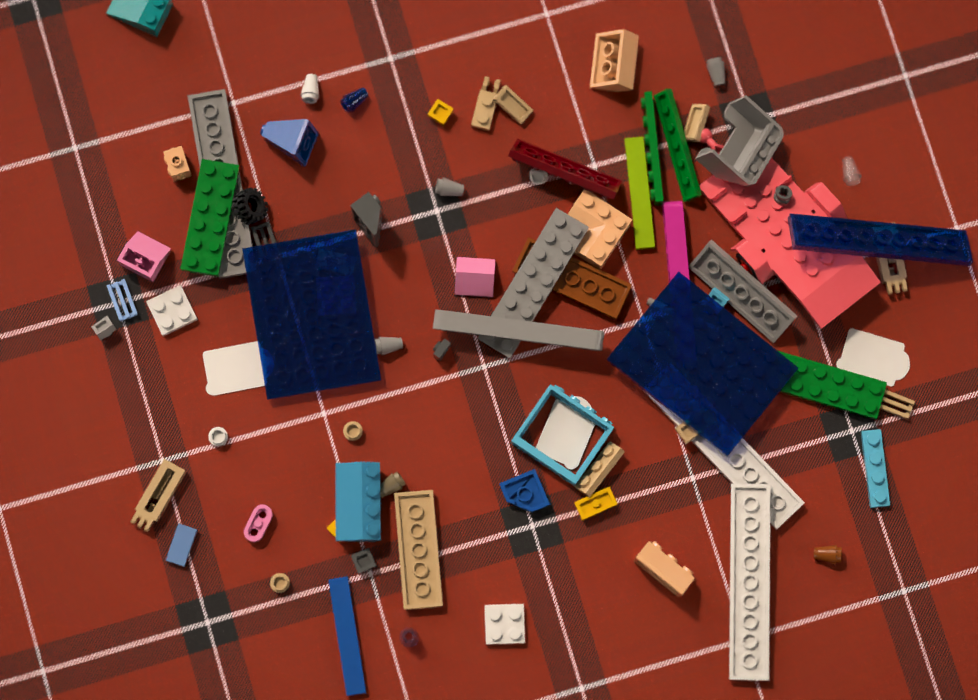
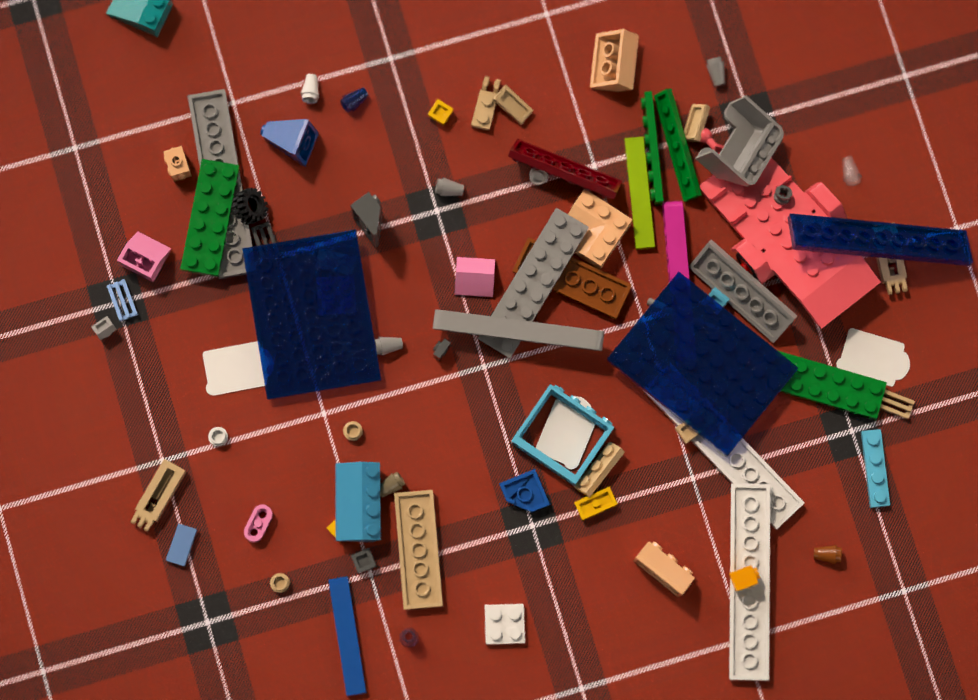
white plate [146,285,198,336] -> none
none -> light orange brick [729,565,760,592]

